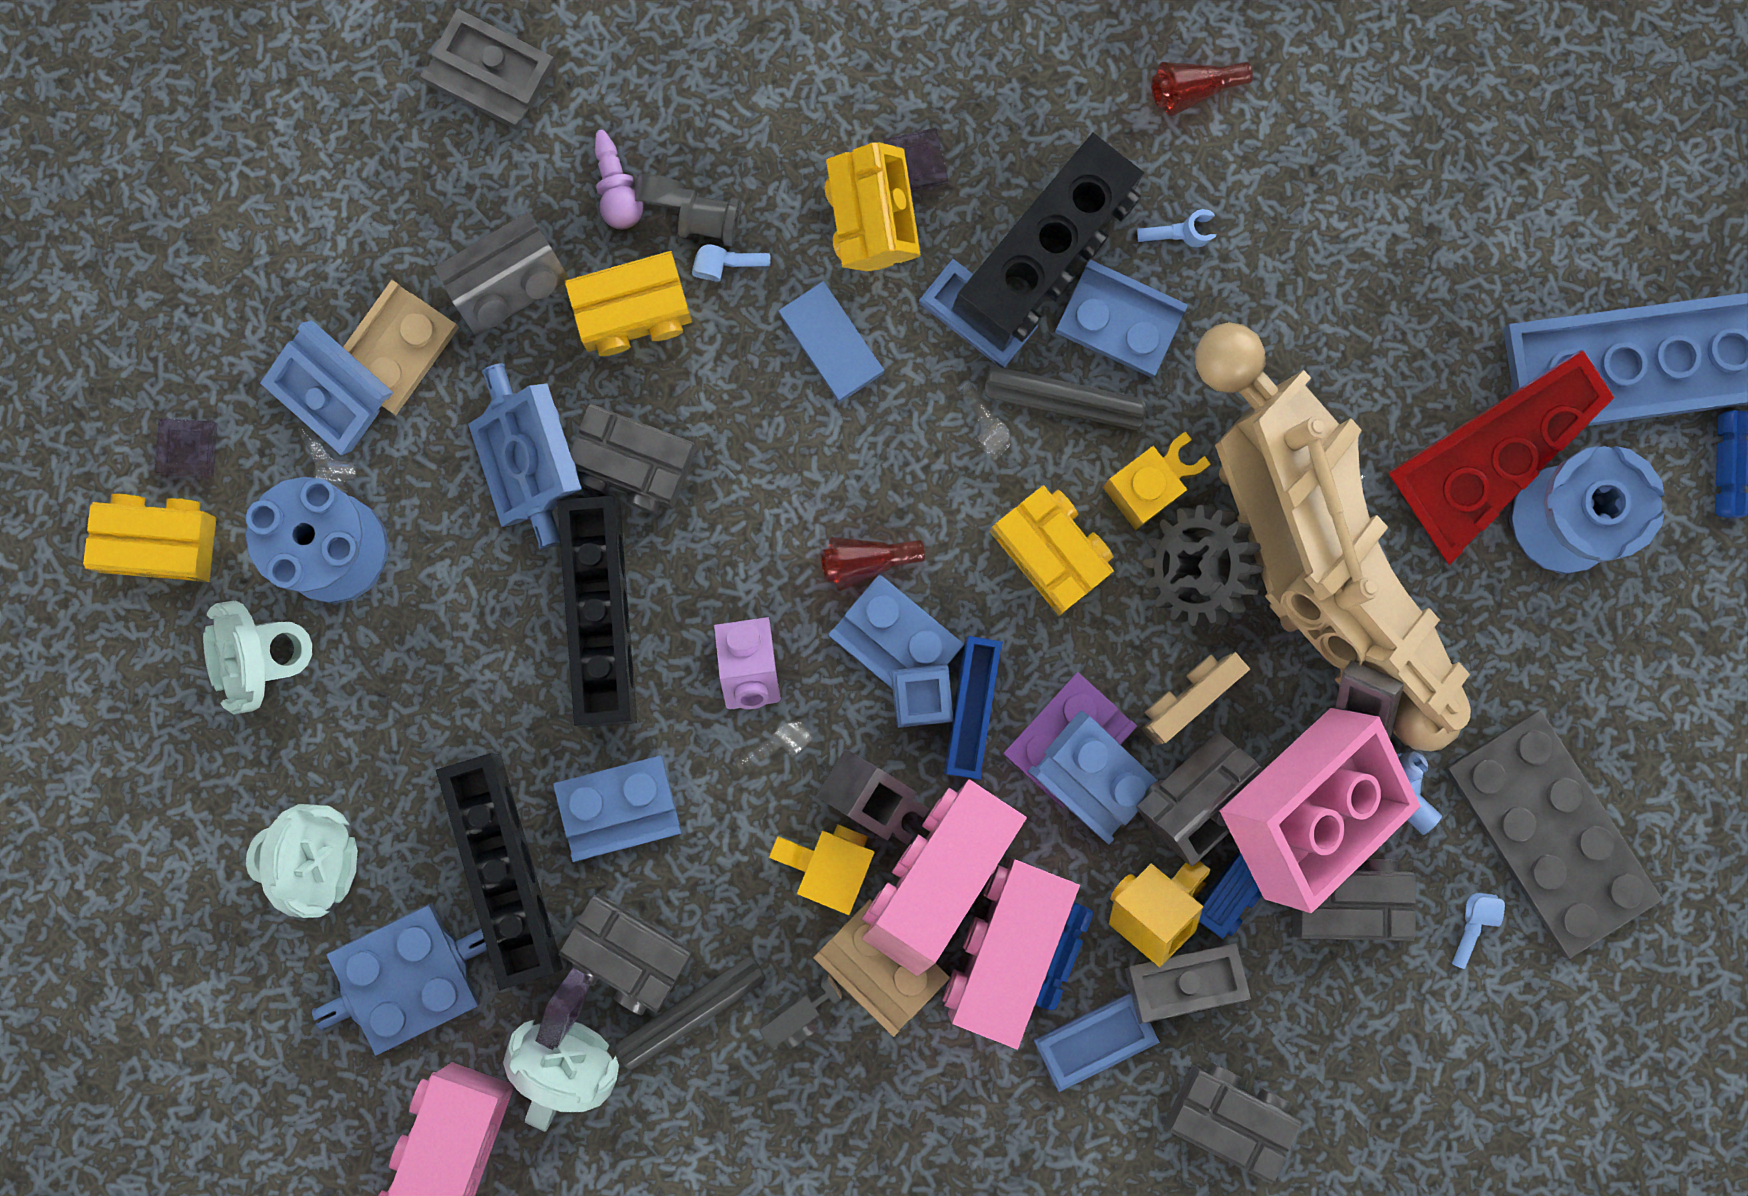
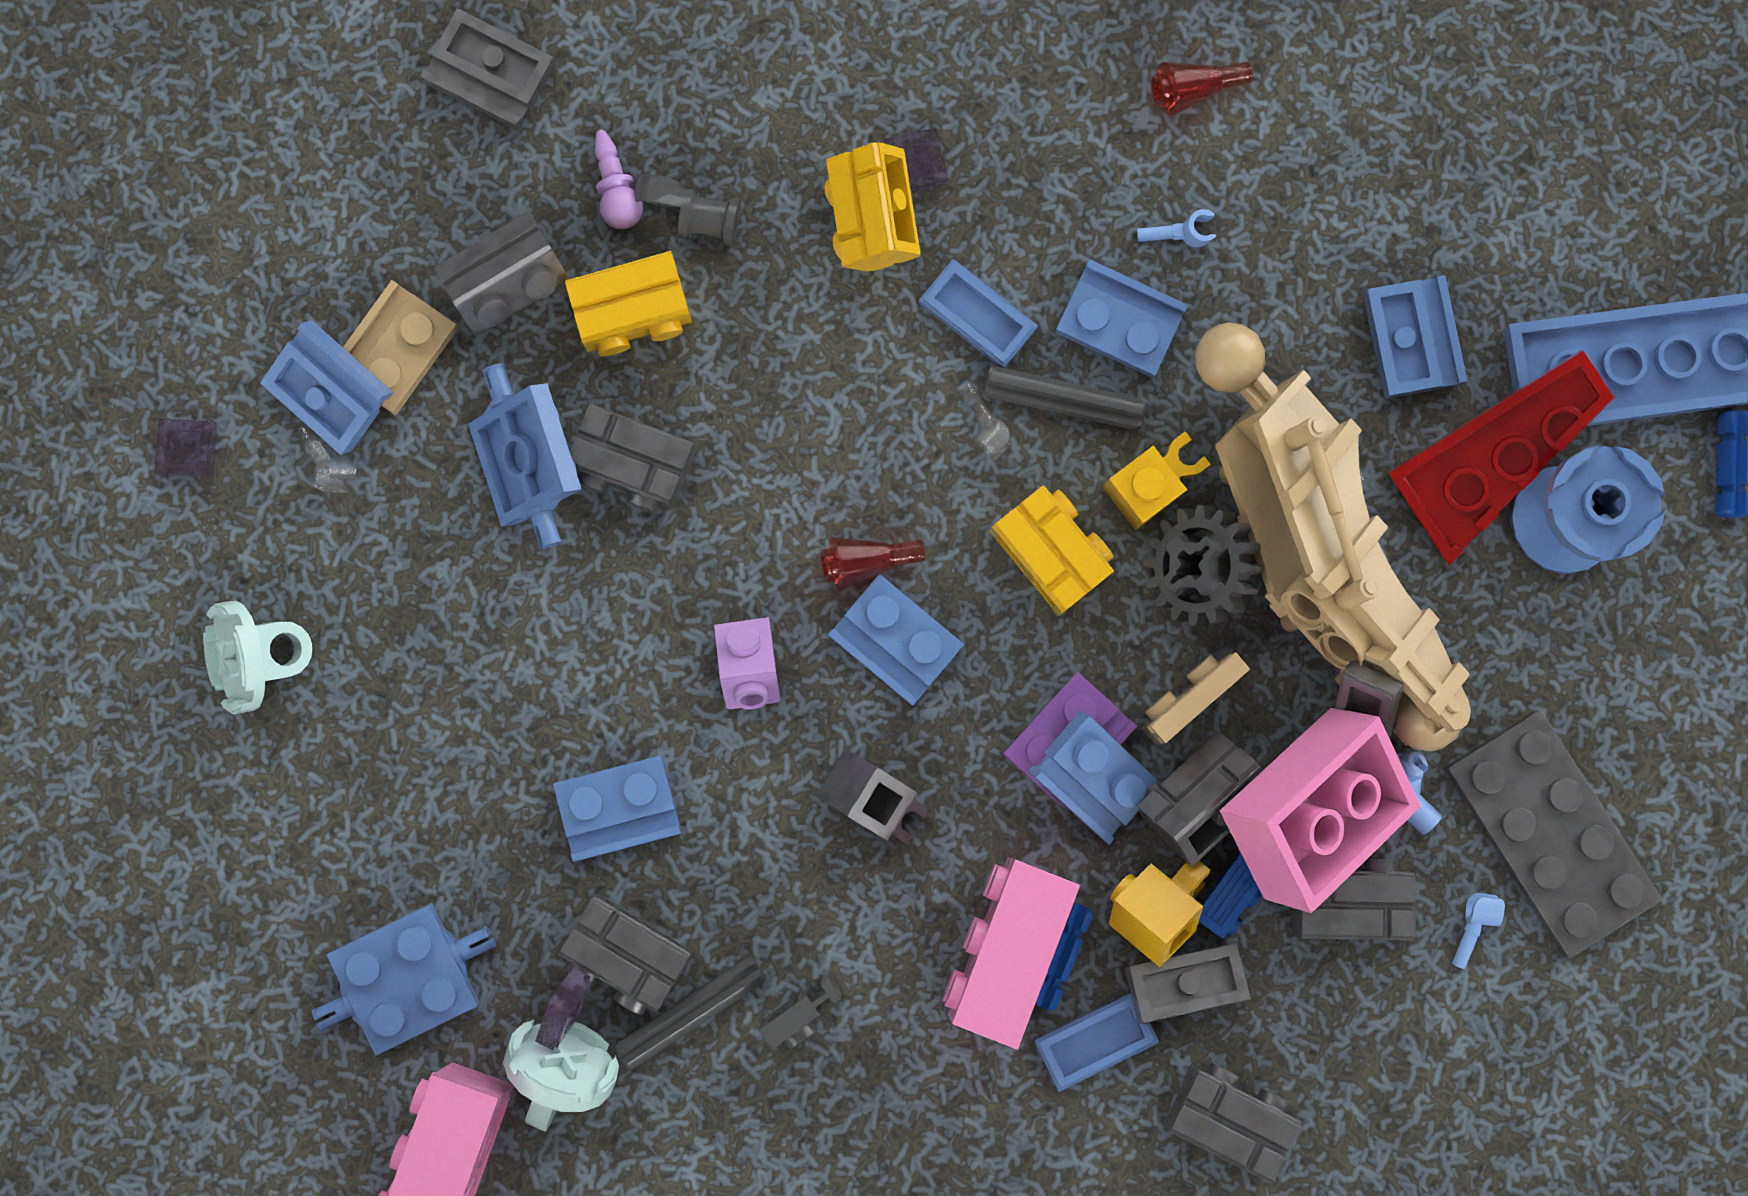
yellow brick [83,494,216,582] -> none
medium blue piece [245,477,389,604] -> none
light aqua tile [246,804,358,918] -> none
black brick [436,753,563,991] -> none
black brick [557,496,637,728] -> none
light blue hand [692,244,770,282] -> none
clear hand [736,720,814,772] -> none
yellow brick [769,824,875,915] -> none
medium blue tile [778,281,884,403] -> none
tan plate [813,899,950,1037] -> none
bright pink brick [861,779,1027,976] -> none
medium blue tile [891,664,953,728] -> none
blue piece [943,636,1003,780] -> none
black brick [951,132,1145,351] -> none
none -> medium blue plate [1363,275,1467,399]

